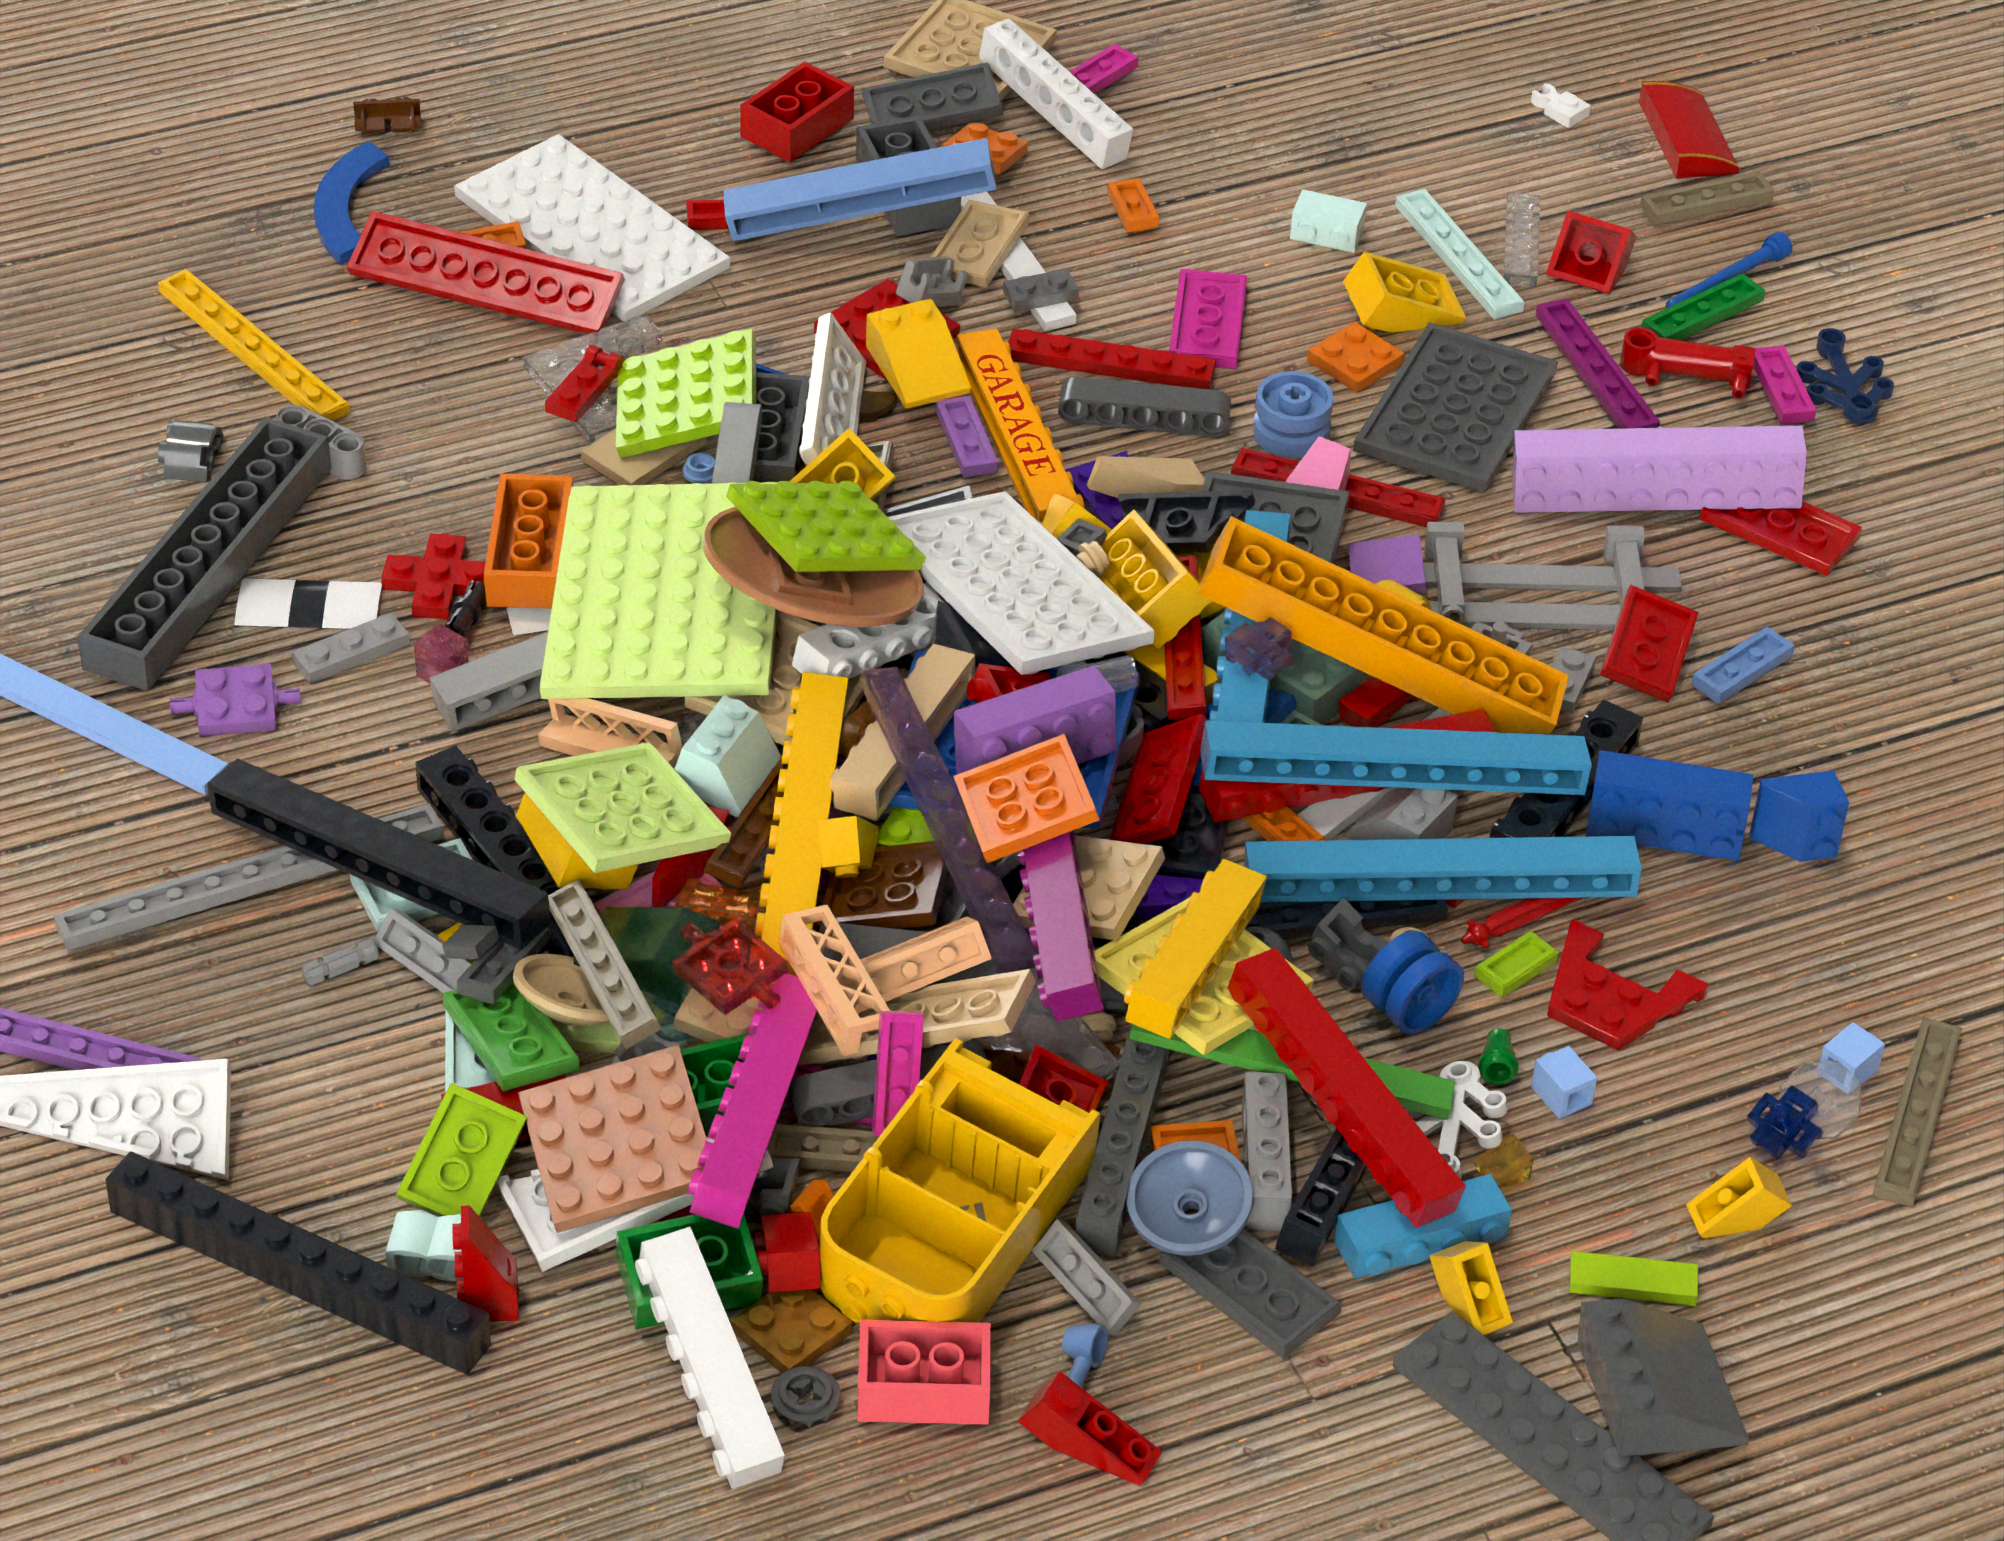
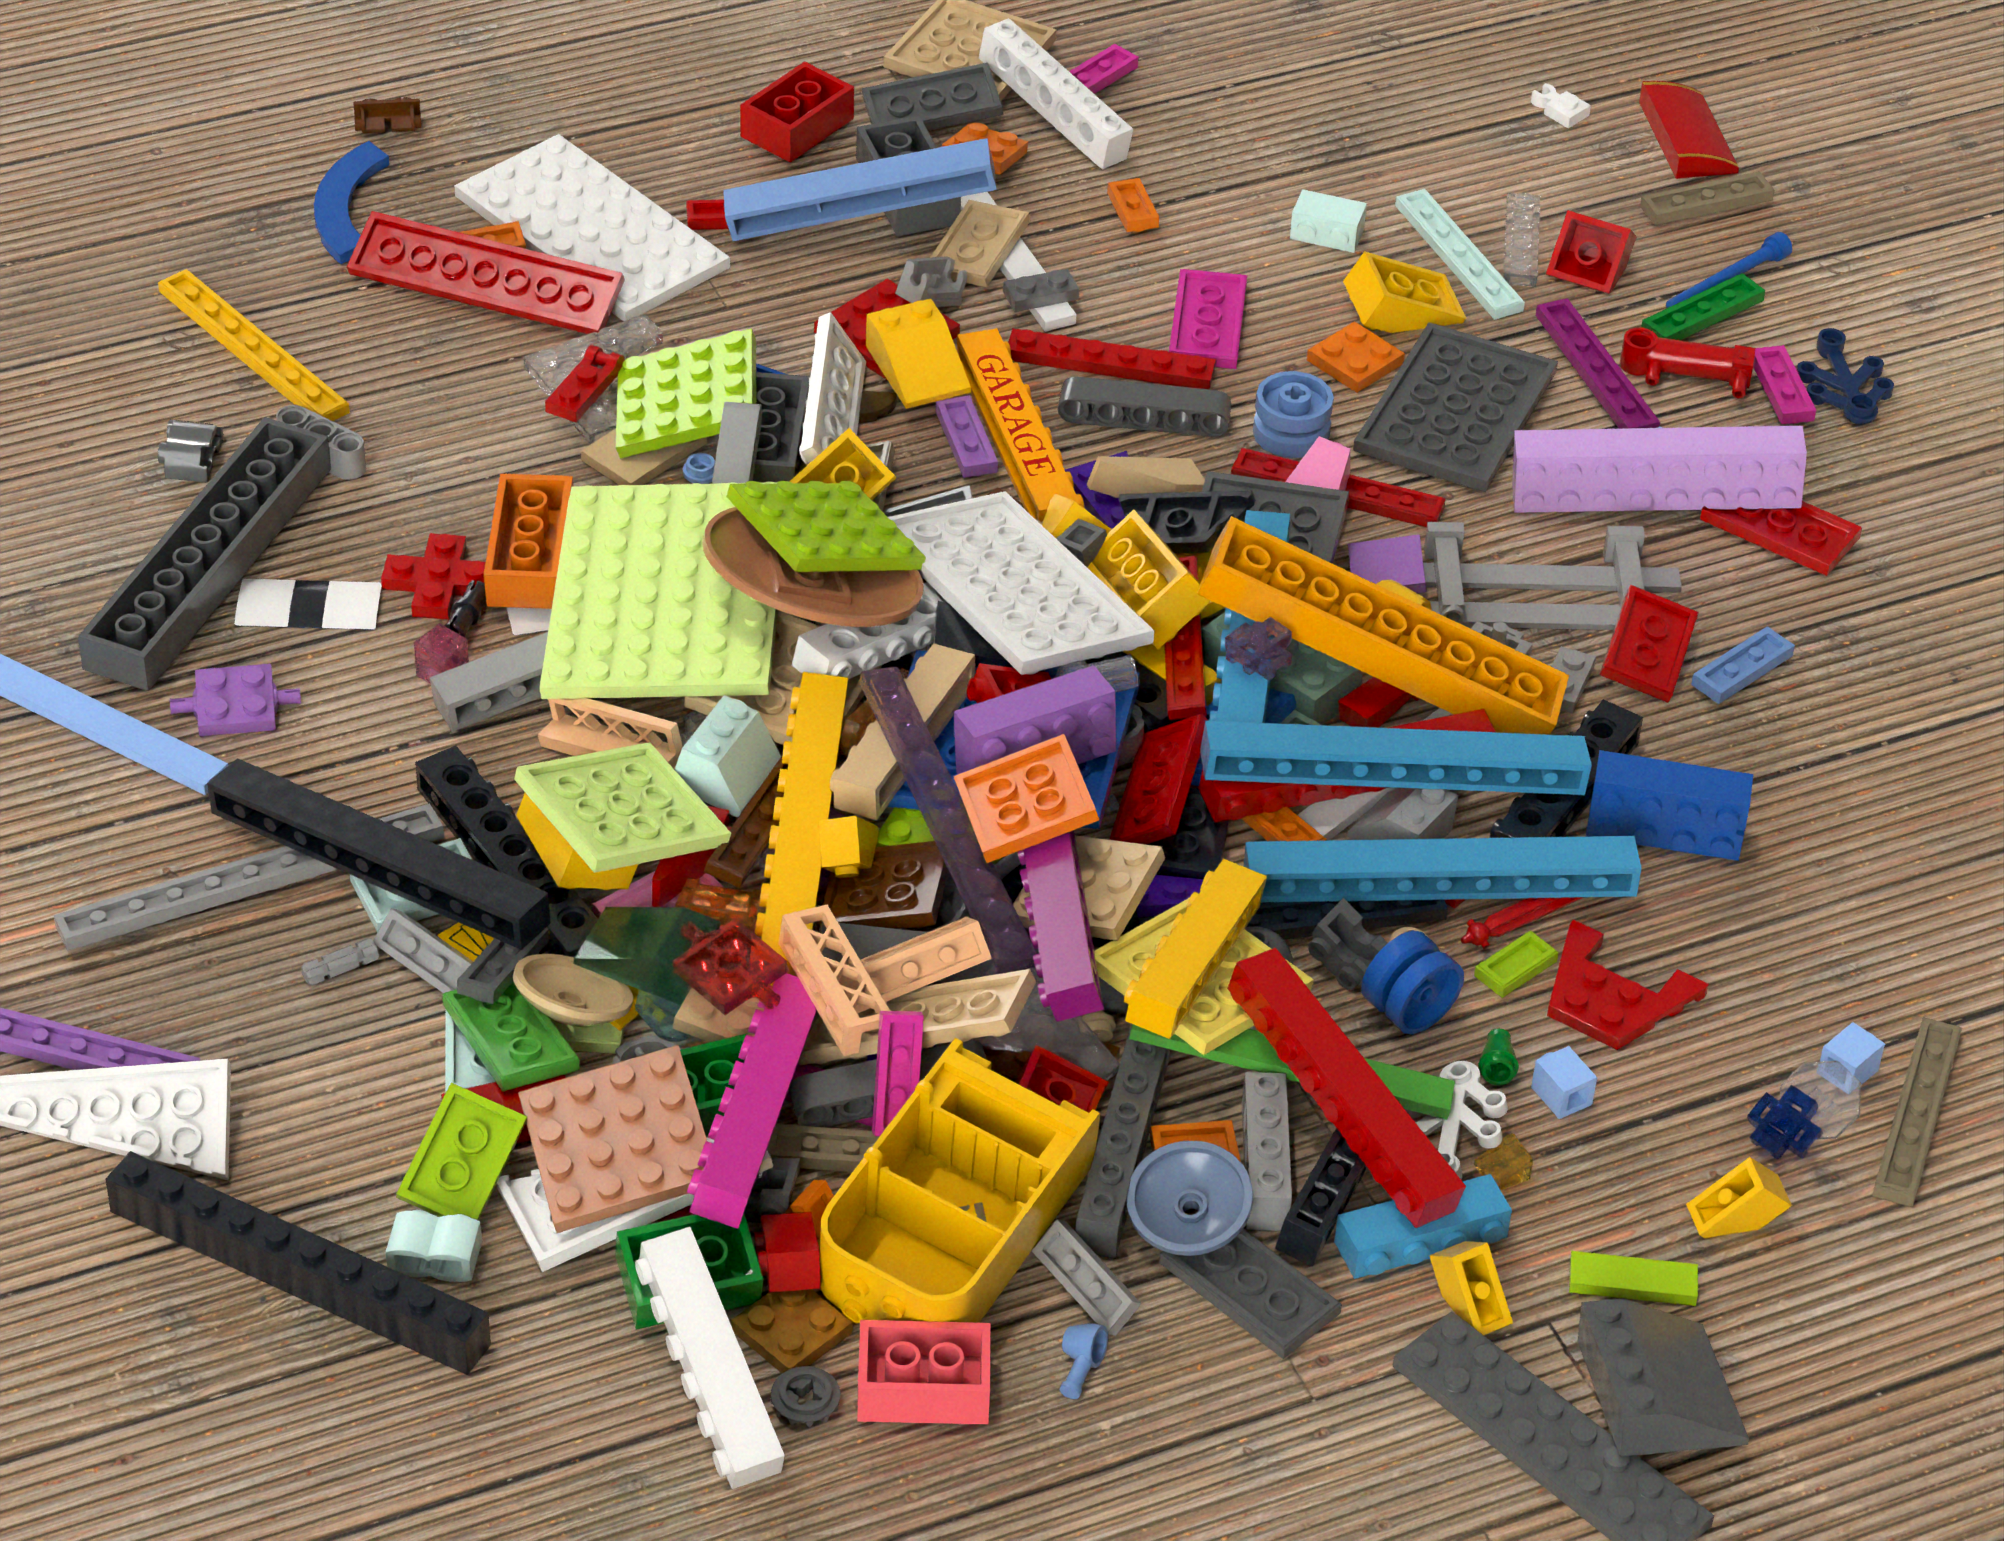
light grey plate [292,612,410,684] -> none
dark grey tile [442,925,500,959] -> none
red slope [452,1205,519,1322] -> none
tile [548,879,662,1049] -> none
red slope [1017,1371,1163,1486] -> none
tan plate [1076,541,1109,577] -> none
blue slope [1749,770,1849,862] -> none

